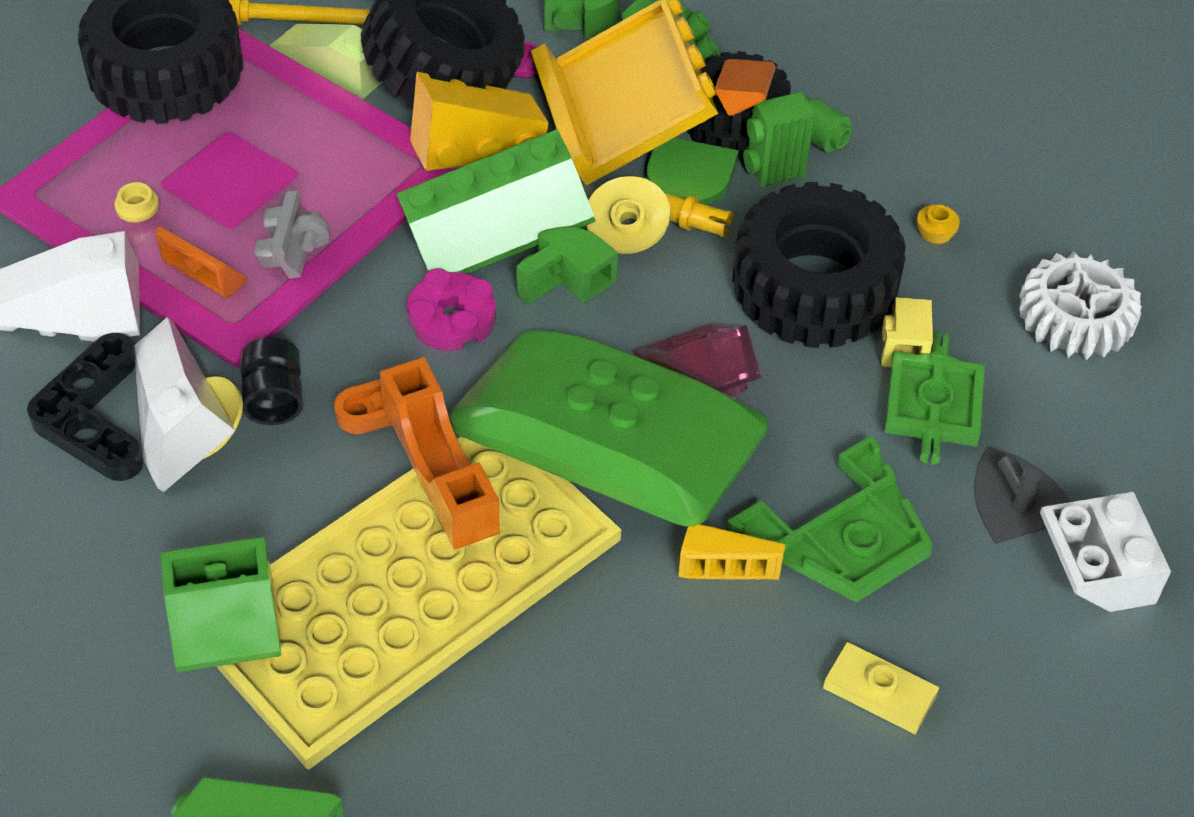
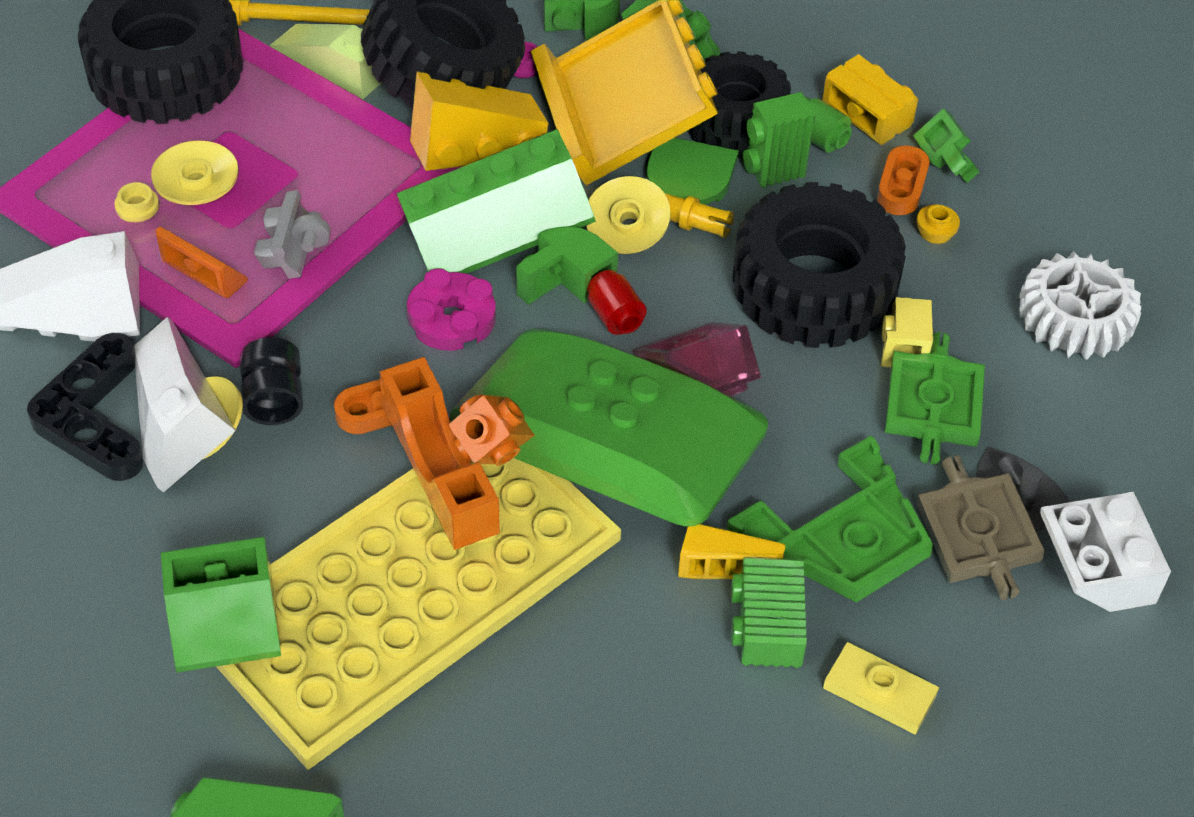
orange slope [715,59,776,116] -> none
none -> light yellow dish [151,140,239,205]
none -> orange brick [448,394,535,466]
none -> red brick [587,270,647,335]
none -> bright green brick [731,557,807,668]
none -> yellow brick [822,54,918,146]
none -> orange plate [877,145,930,215]
none -> bright green plate [913,108,980,183]
none -> dark tan plate [917,455,1045,600]

